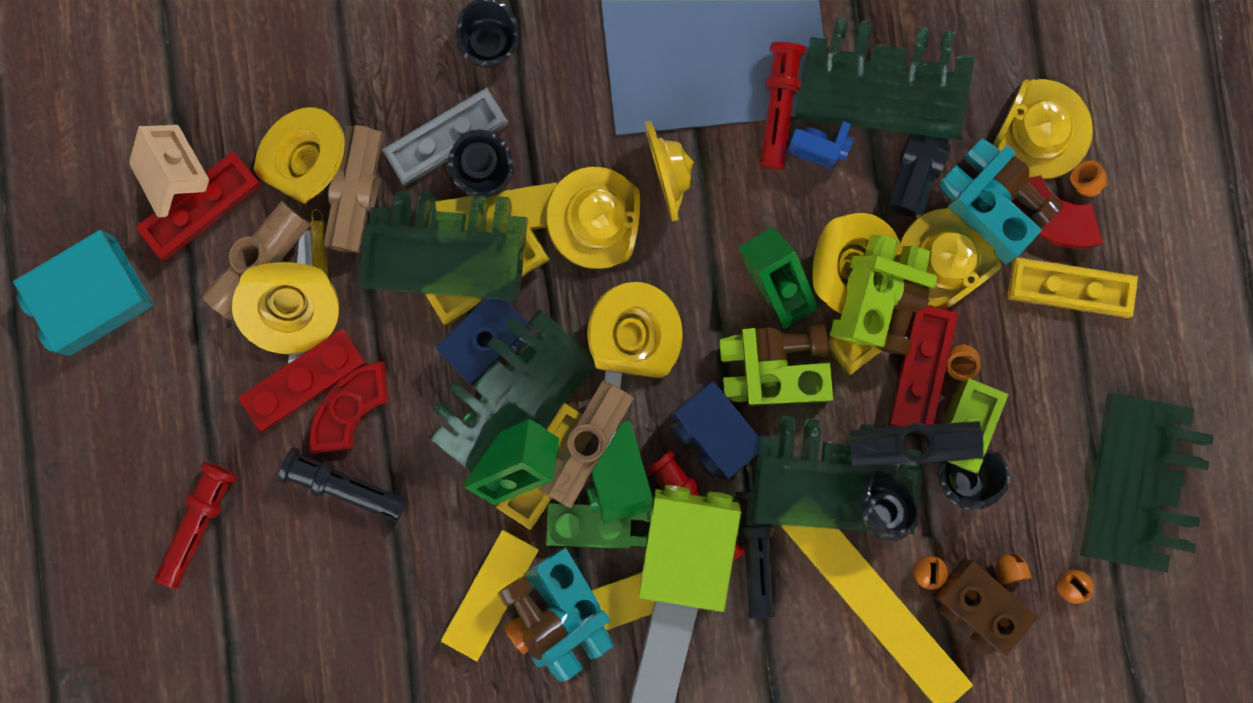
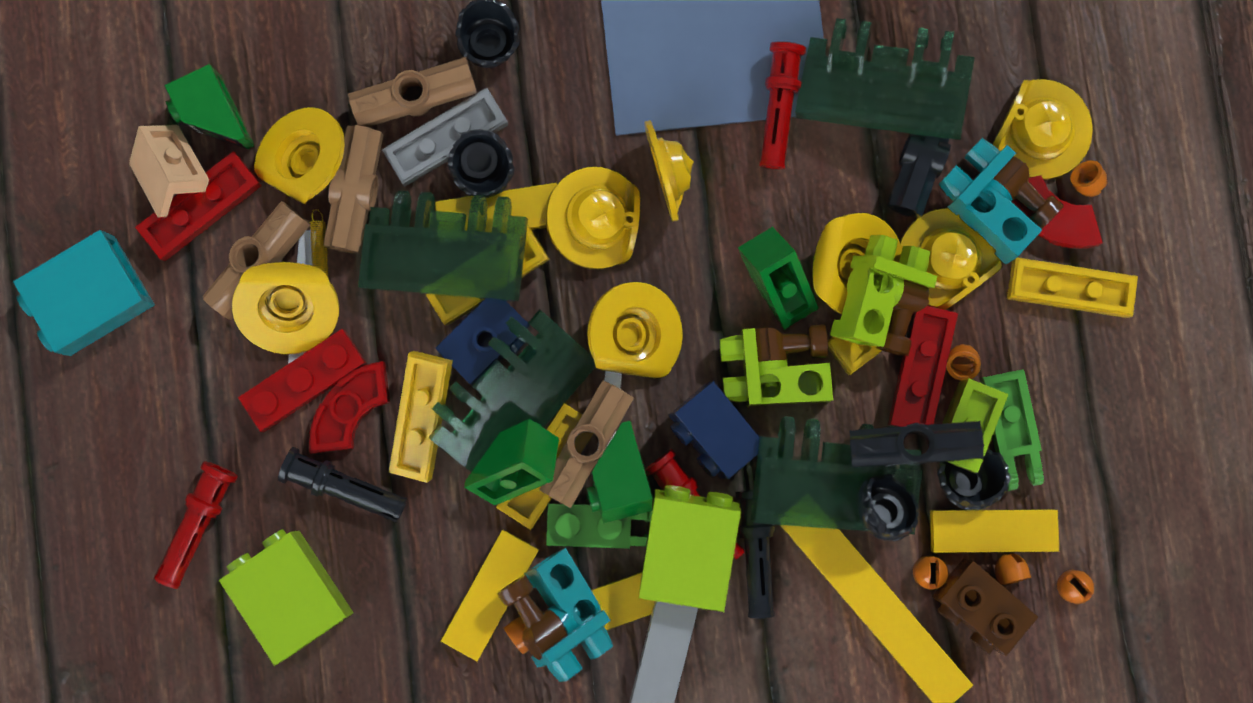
blue bracket [786,121,854,169] -> none
clear green hinge [1080,393,1213,573] -> none
none -> green slope [165,64,255,150]
none -> lime brick [219,529,354,666]
none -> medium nougat piece [348,57,477,127]
none -> yellow tile [388,351,453,483]
none -> yellow tile [930,509,1059,553]
none -> bright green hinge [979,369,1044,491]

